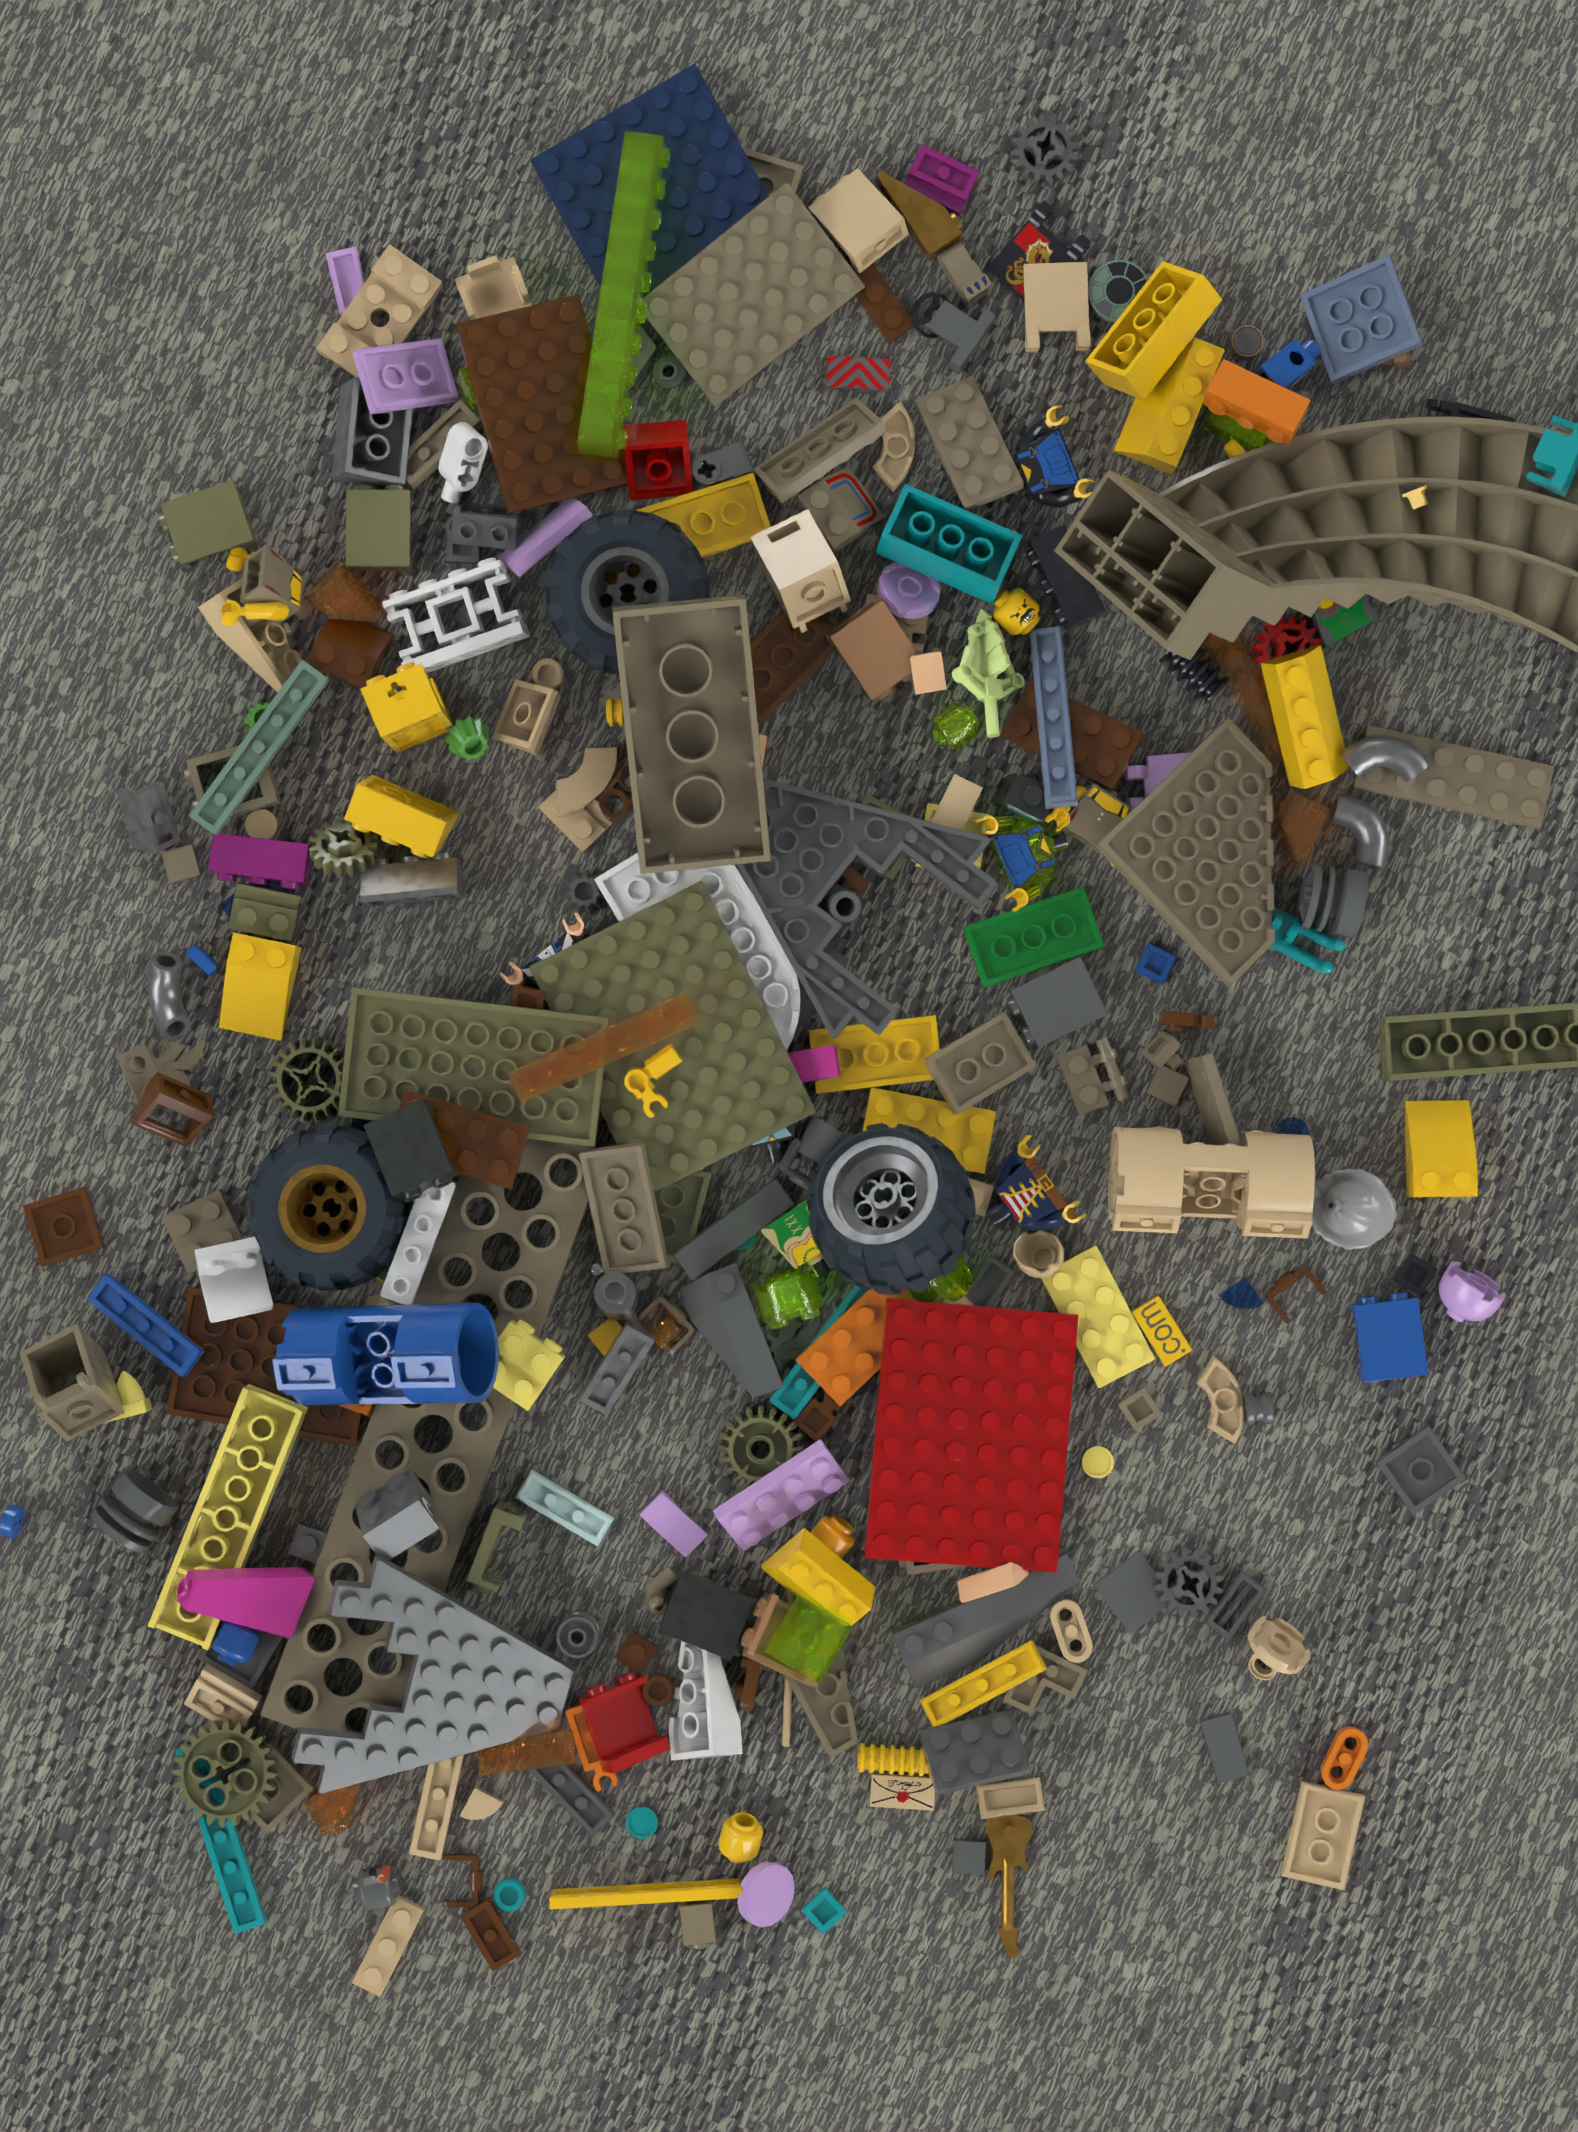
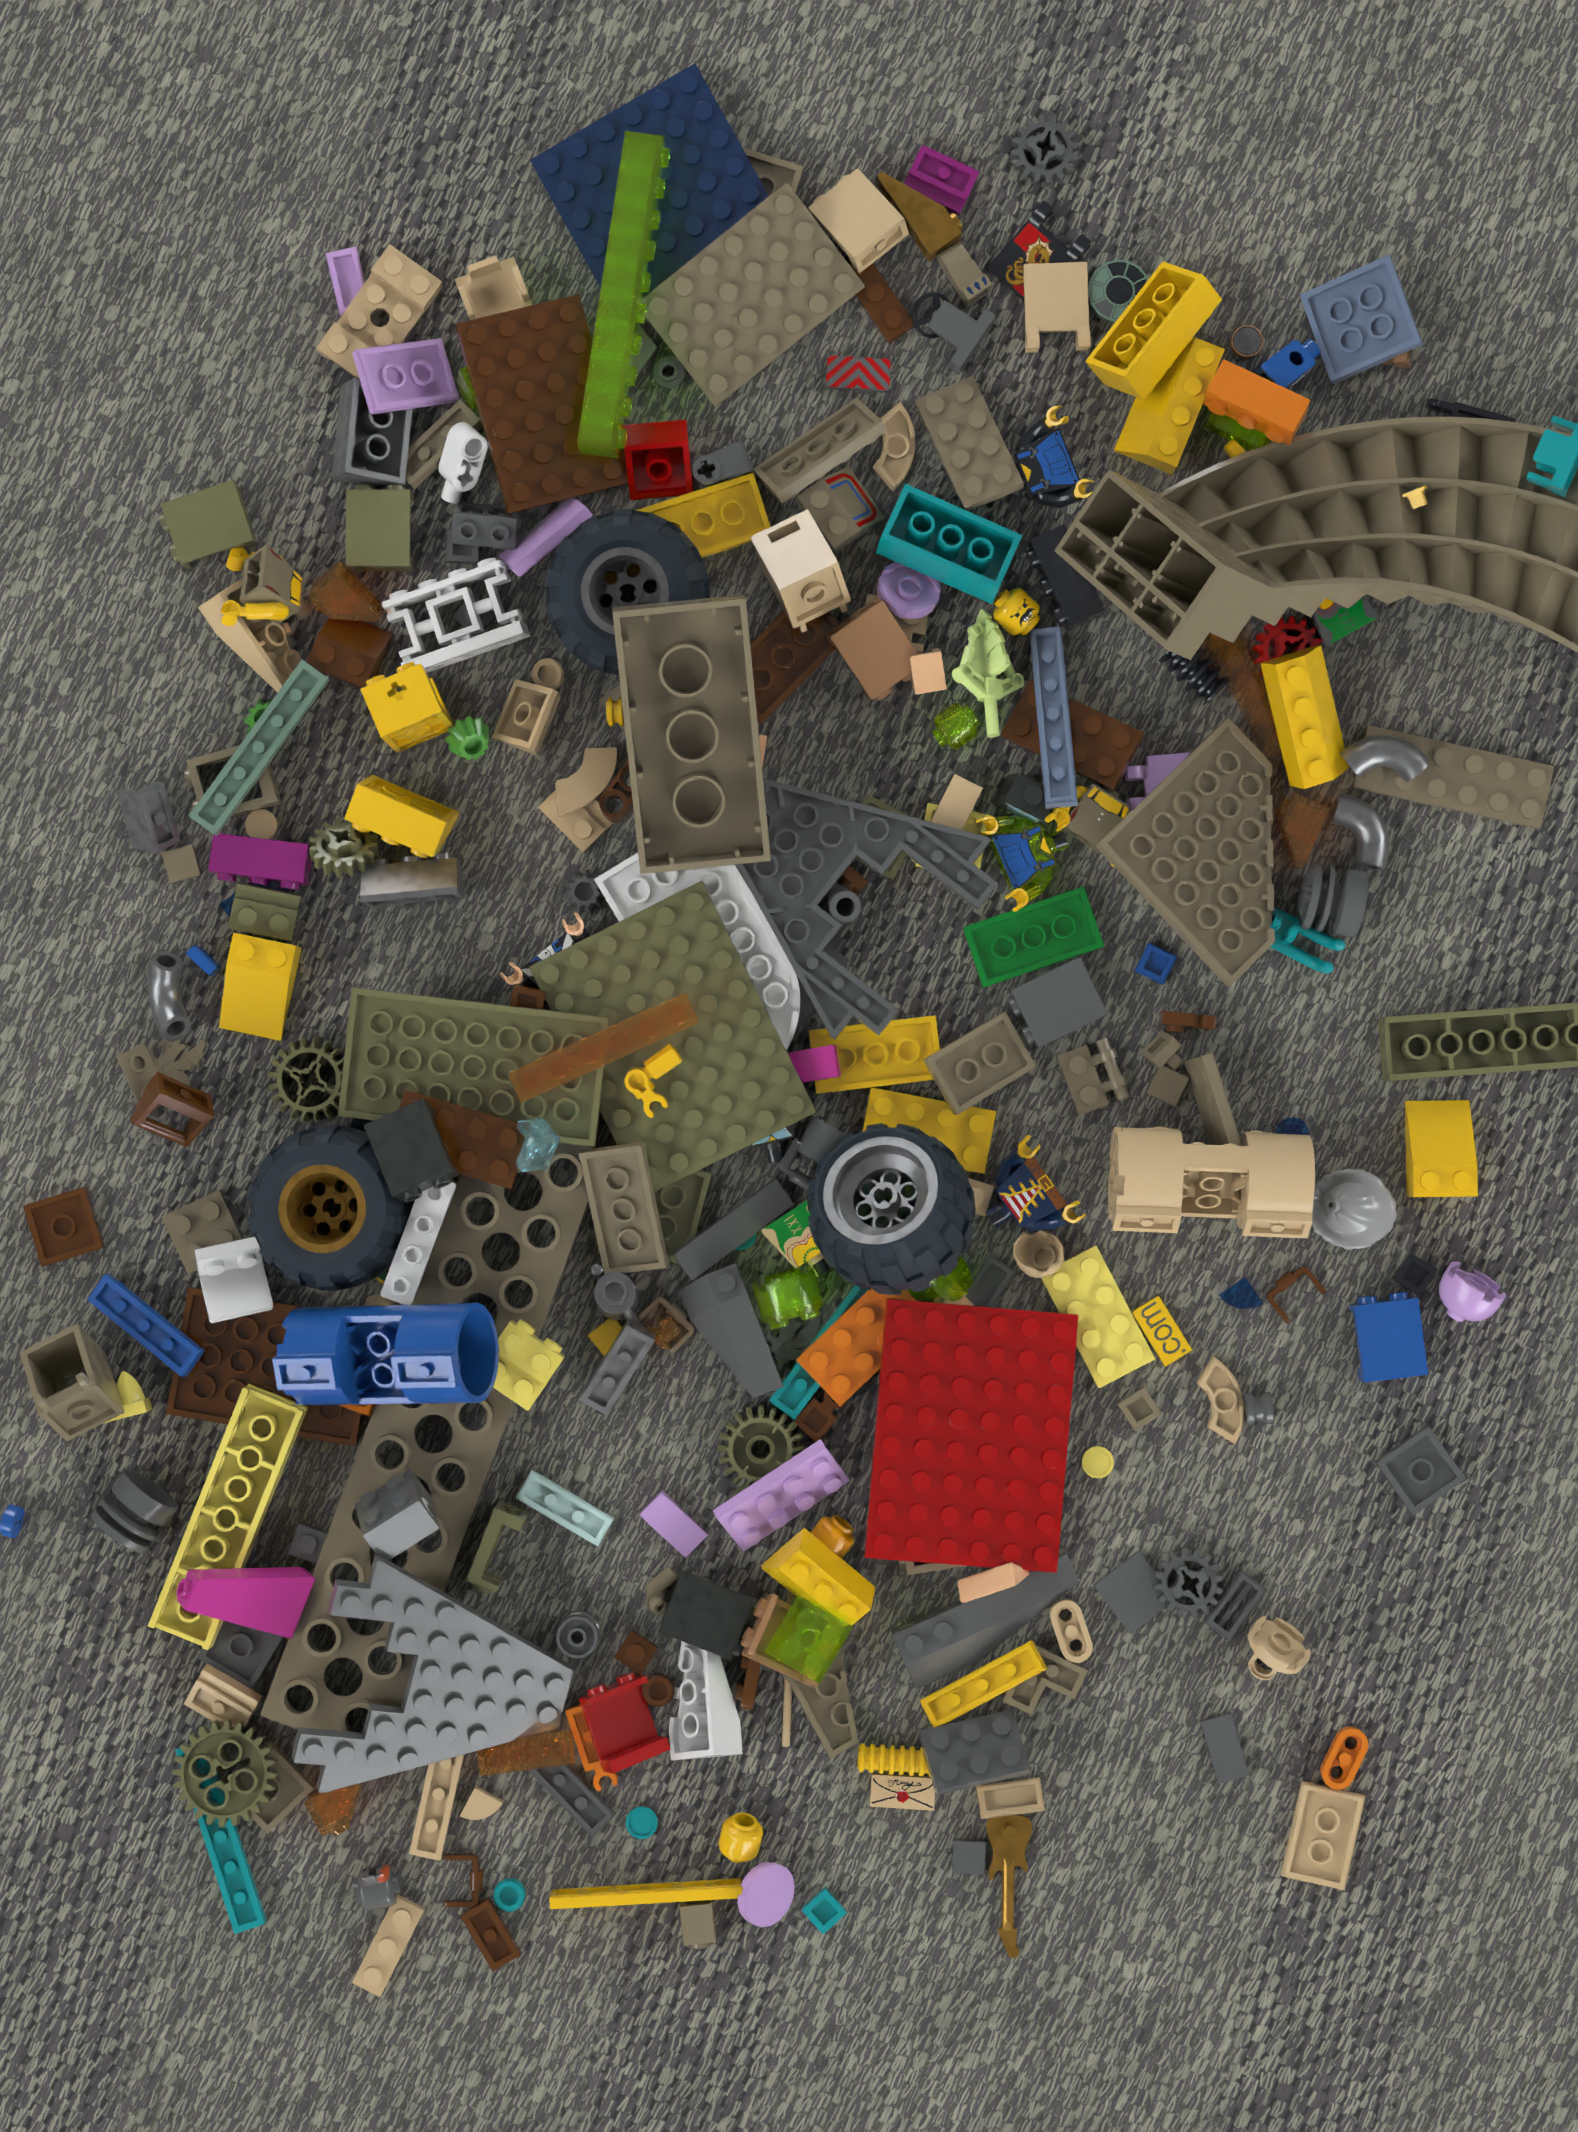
blue head [211,1621,260,1667] -> none
none -> clear light blue bracket [515,1118,560,1172]

